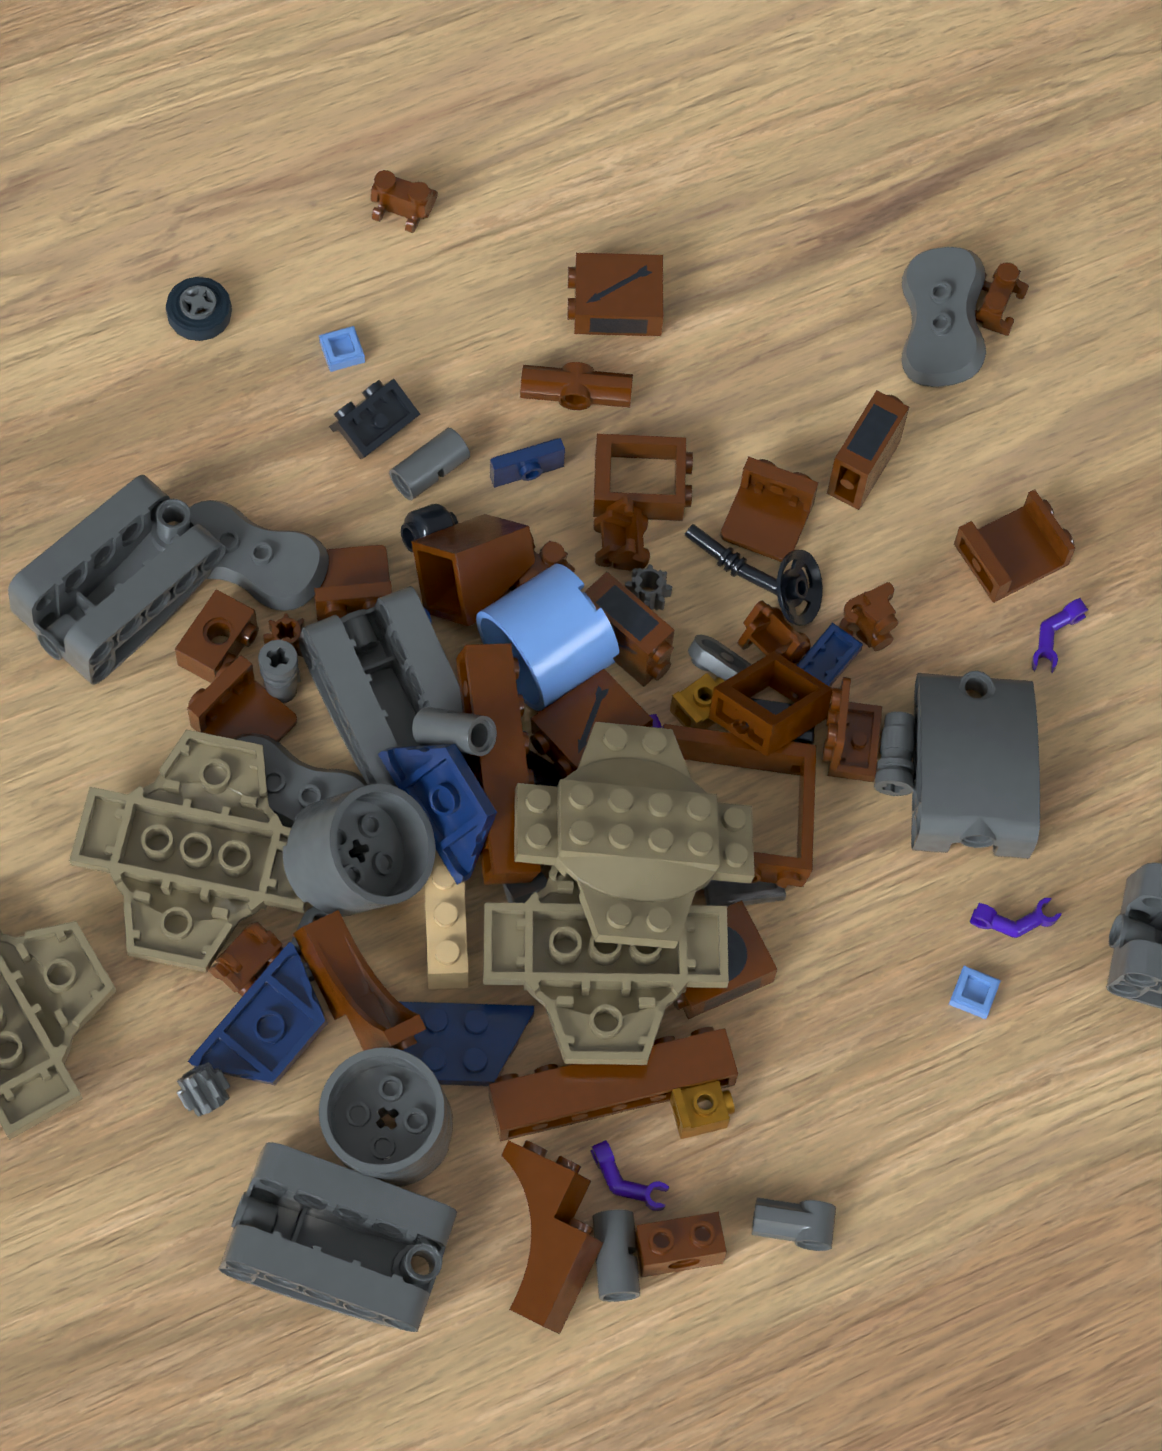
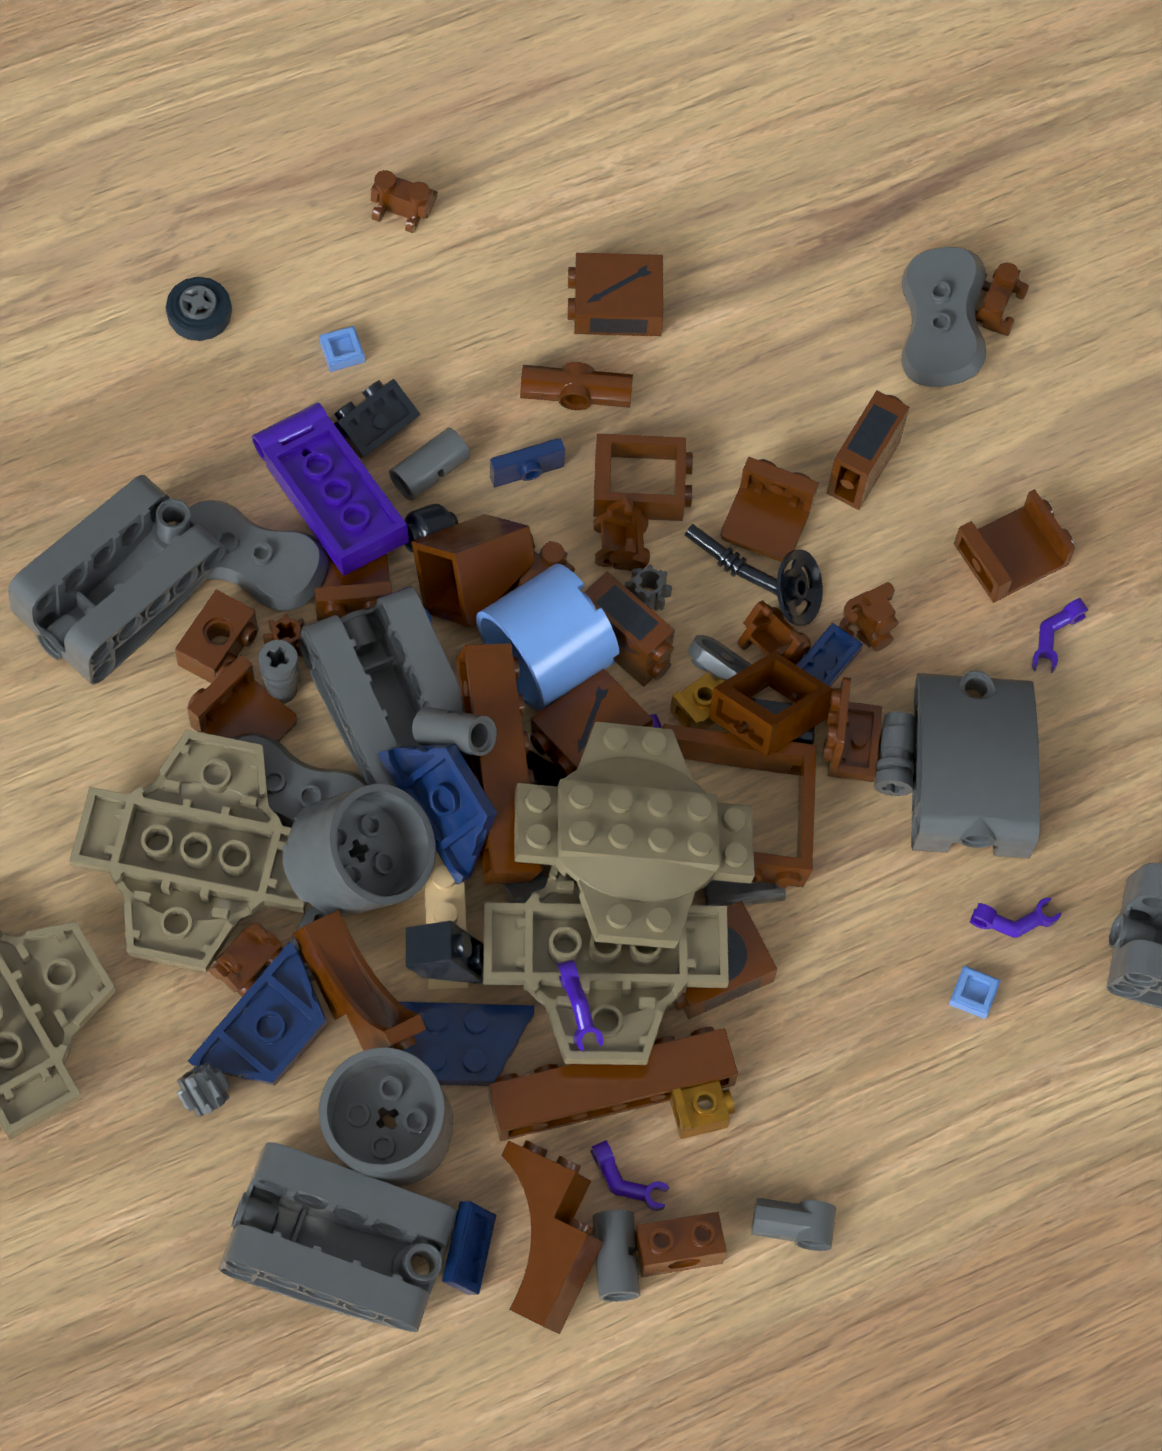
none -> dark purple hinge [251,402,409,576]
none -> black slope [406,921,484,984]
none -> dark blue plate [442,1201,496,1295]
none -> dark purple arm [557,959,603,1052]

